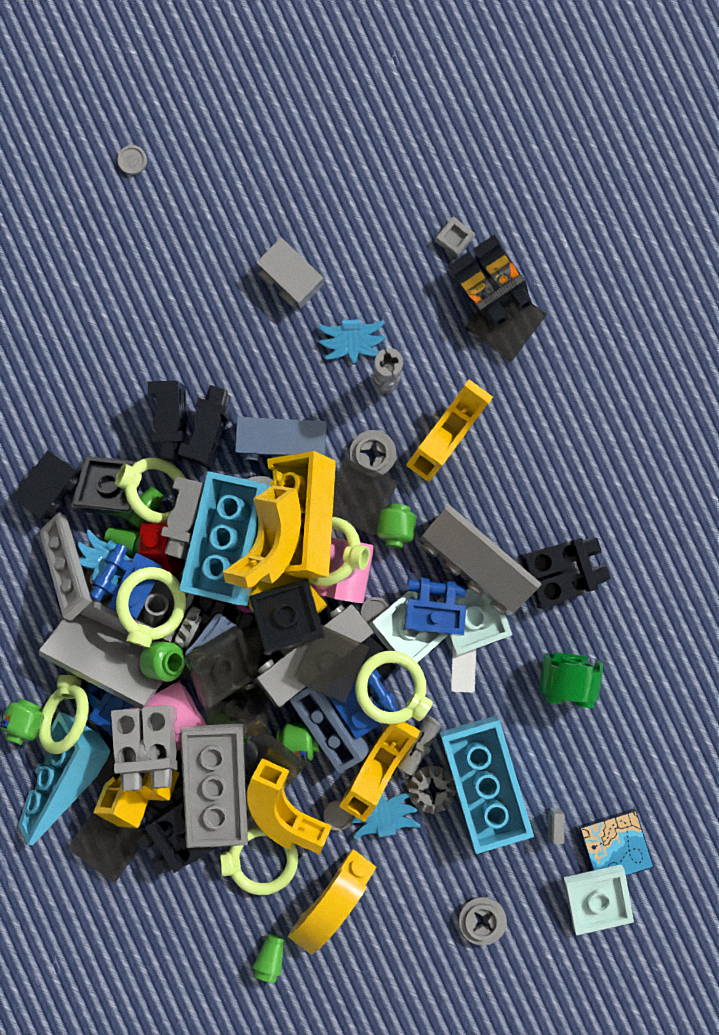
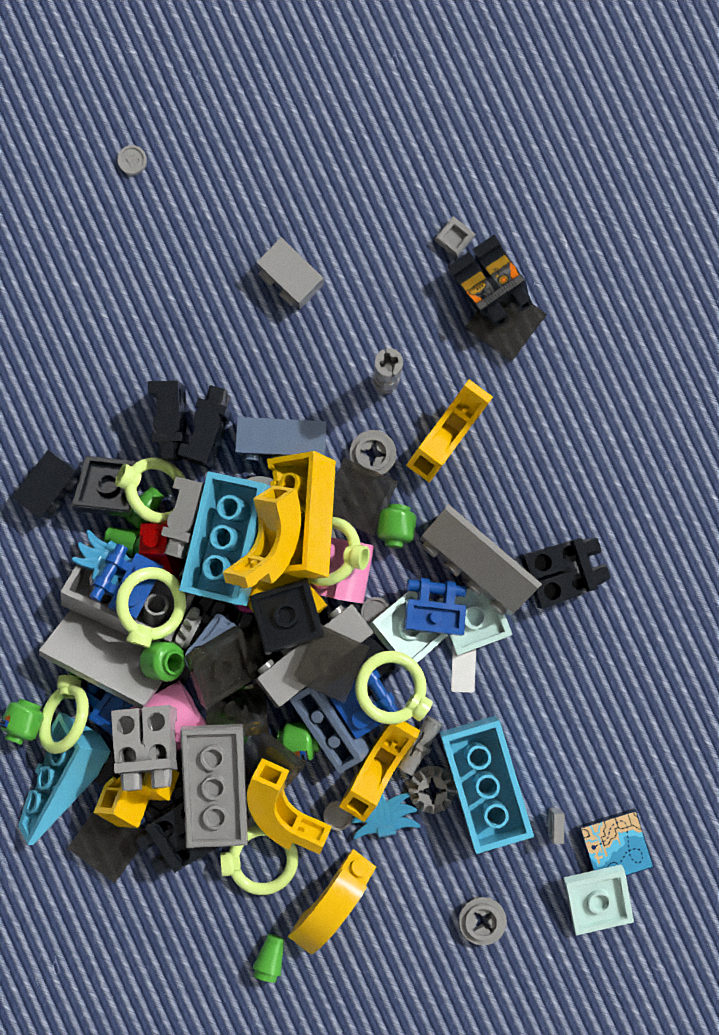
light grey tile [39,513,92,620] -> none
dark azure piece [318,319,386,364] -> none
green brick [539,653,604,708] -> none

